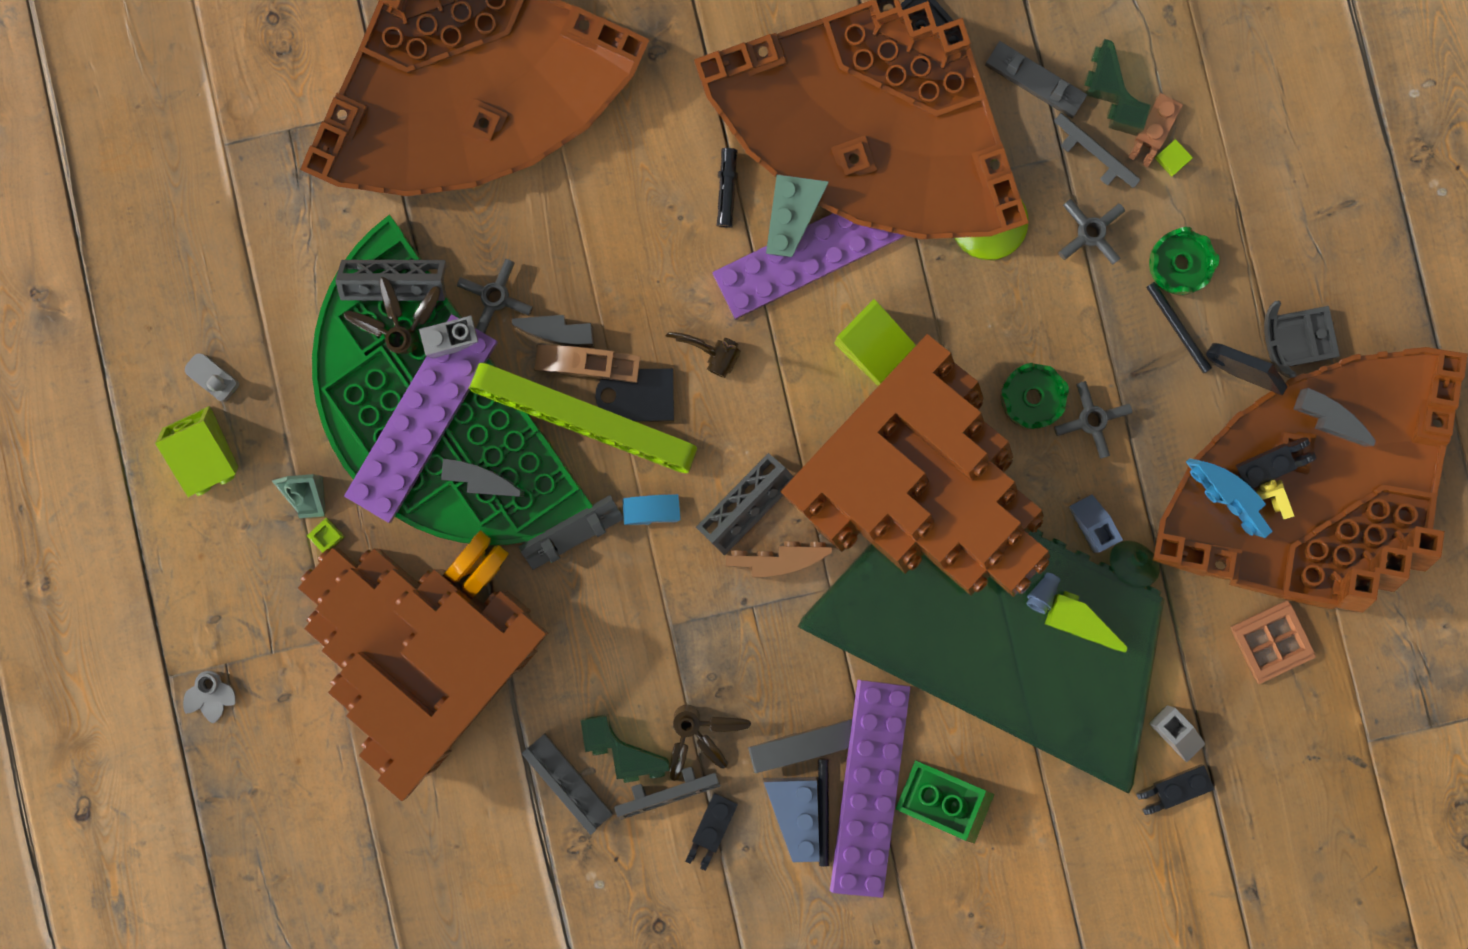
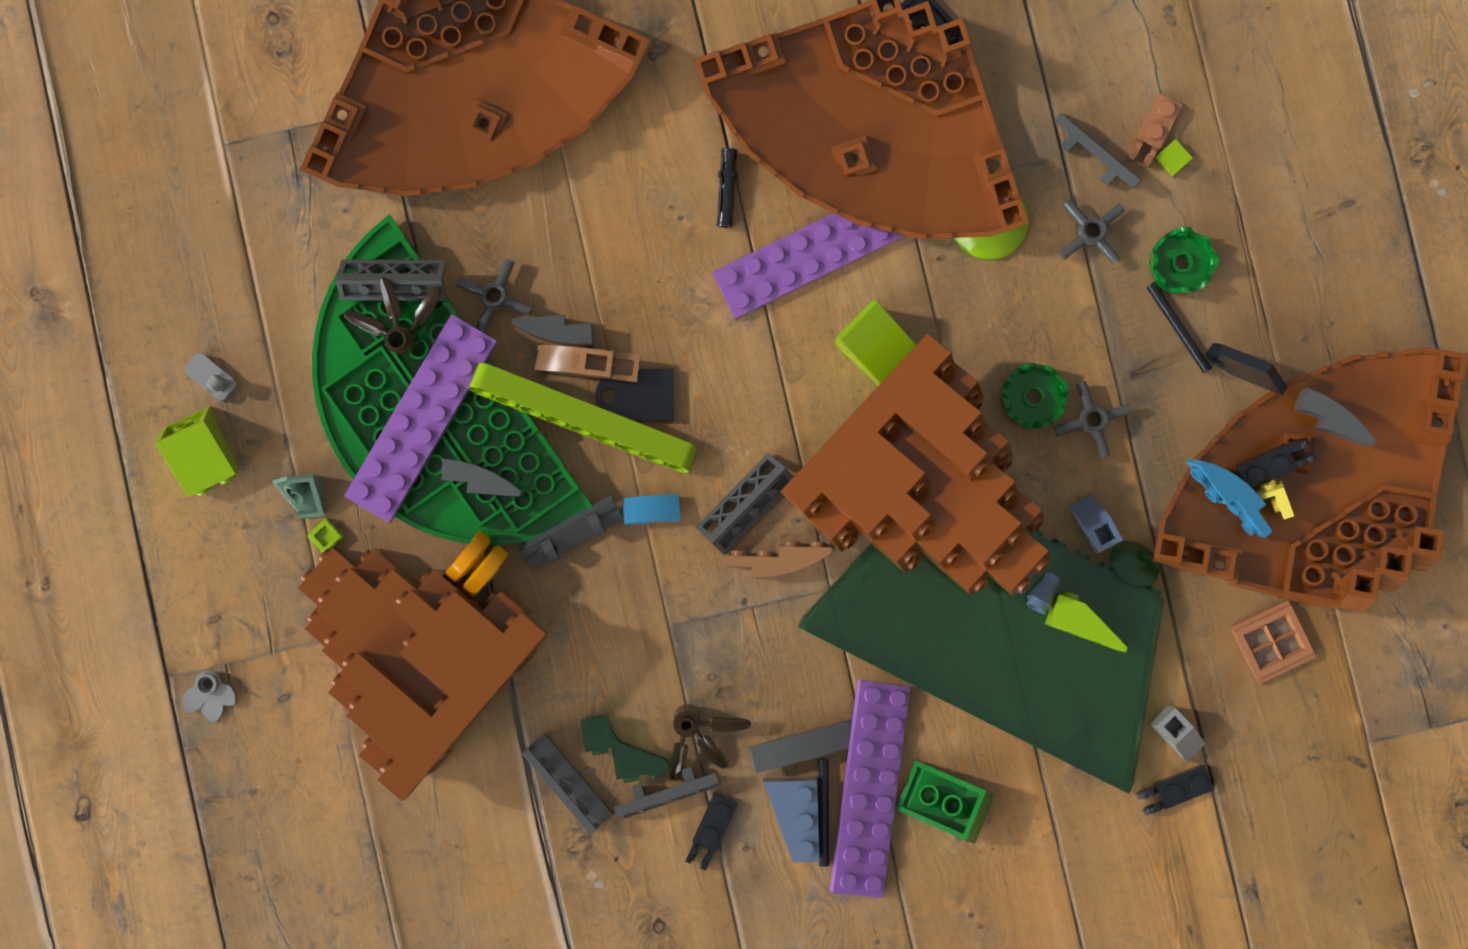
light grey slope [419,316,478,359] -> none
dark brown plant [665,332,741,378] -> none
sand green wing [766,175,829,257] -> none
dark grey hinge [985,41,1087,119] -> none
clear green arch [1084,39,1151,136] -> none
dark grey piece [1264,300,1340,378] -> none

